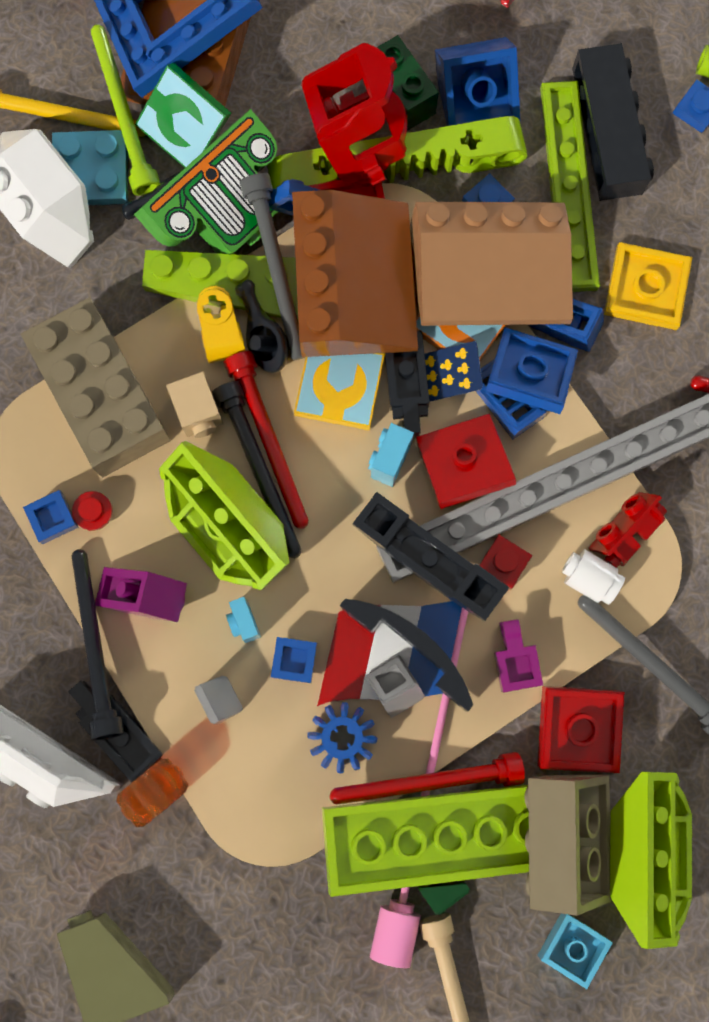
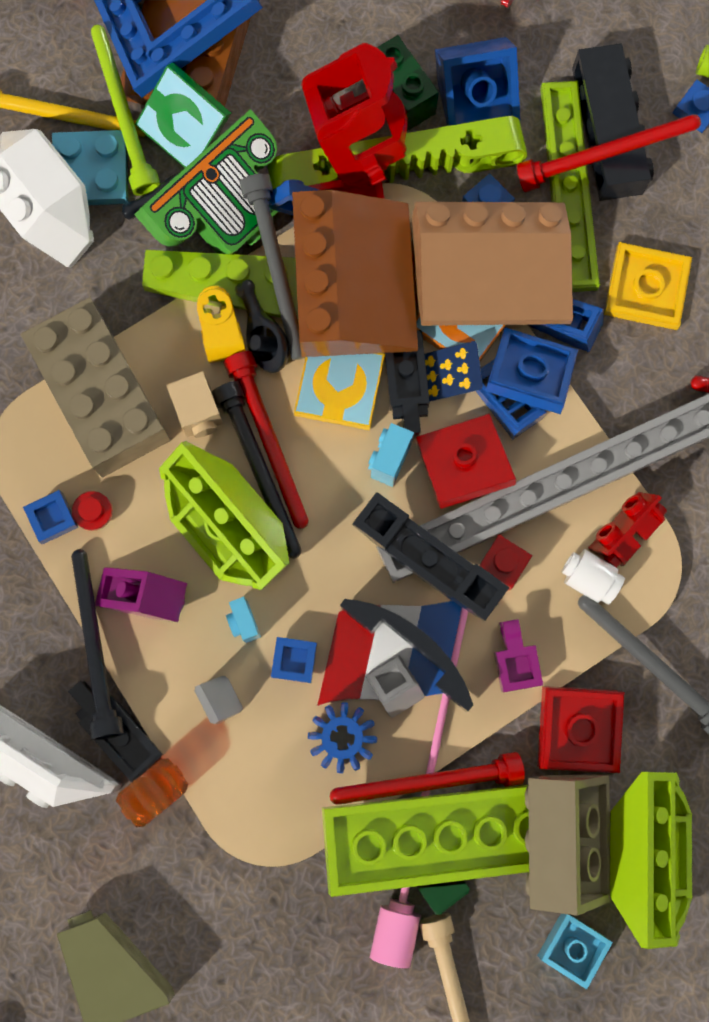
none -> red piece [517,114,701,193]

